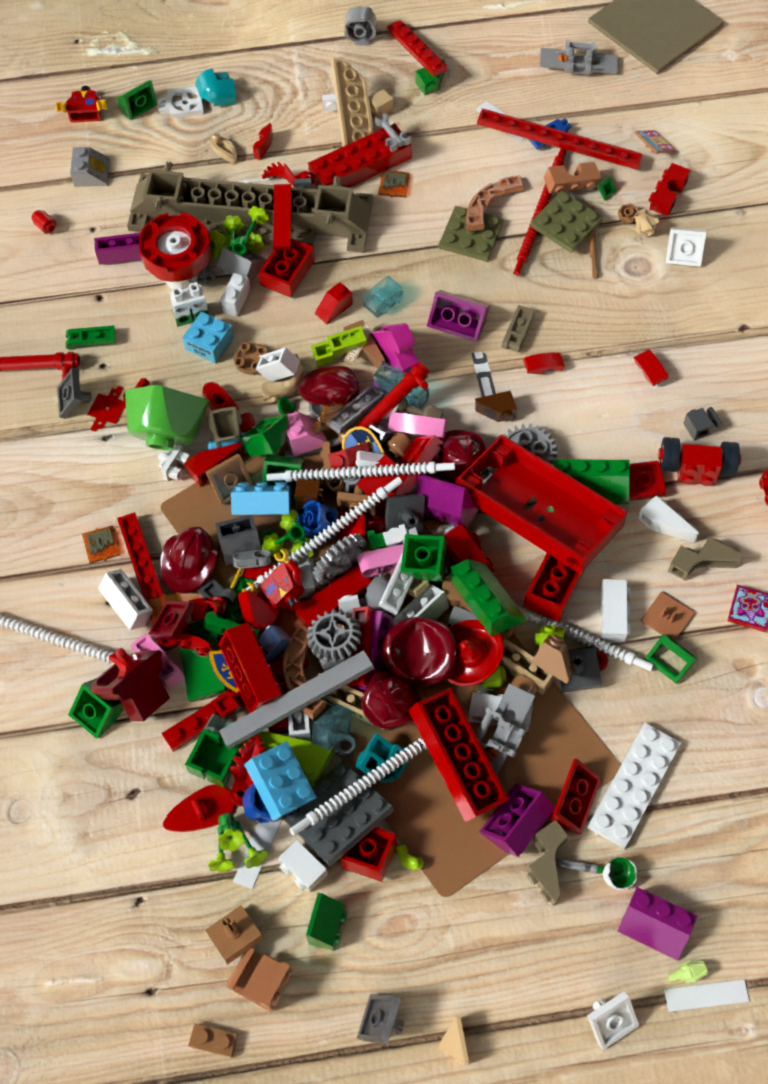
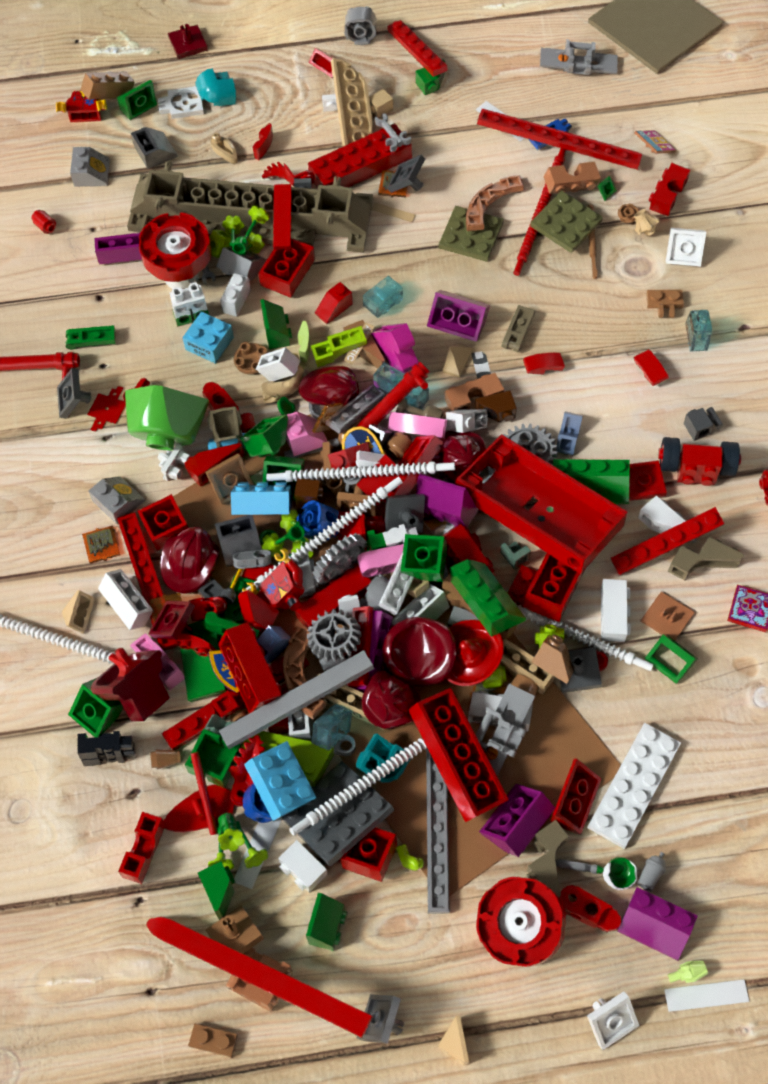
none -> tan slope [62,590,95,634]
none -> black hips [77,731,136,766]
none -> medium nougat brick [80,71,135,100]
none -> light grey slope [88,476,145,524]
none -> red arch [118,812,166,884]
none -> flat silver slope [131,127,178,169]
none -> red brick [137,494,189,551]
none -> red piece [146,917,373,1038]
none -> medium nougat cone [150,749,181,770]
none -> dark red tile [168,24,208,59]
none -> red bar [190,752,218,835]
none -> green slope [197,861,236,920]
none -> medium nougat plate [230,708,249,722]
none -> green slope [260,299,292,349]
none -> yellowish green slope [298,321,310,362]
none -> slope [308,48,337,78]
none -> tan sticker [371,202,415,222]
none -> dark grey tile [387,155,425,193]
none -> light grey tile [426,748,449,914]
none -> tan slope [443,342,473,378]
none -> nougat arch [445,373,504,411]
none -> white slope [446,409,488,433]
none -> red piece [476,876,566,967]
none -> sand green panel [500,542,531,569]
none -> red plate [507,565,537,607]
none -> sand blue slope [556,411,583,455]
none -> red piece [559,885,621,932]
none -> red plate [610,507,725,576]
none -> light grey piece [637,852,666,892]
none -> medium nougat hinge [646,290,684,318]
none -> clear light blue torso [685,310,712,352]

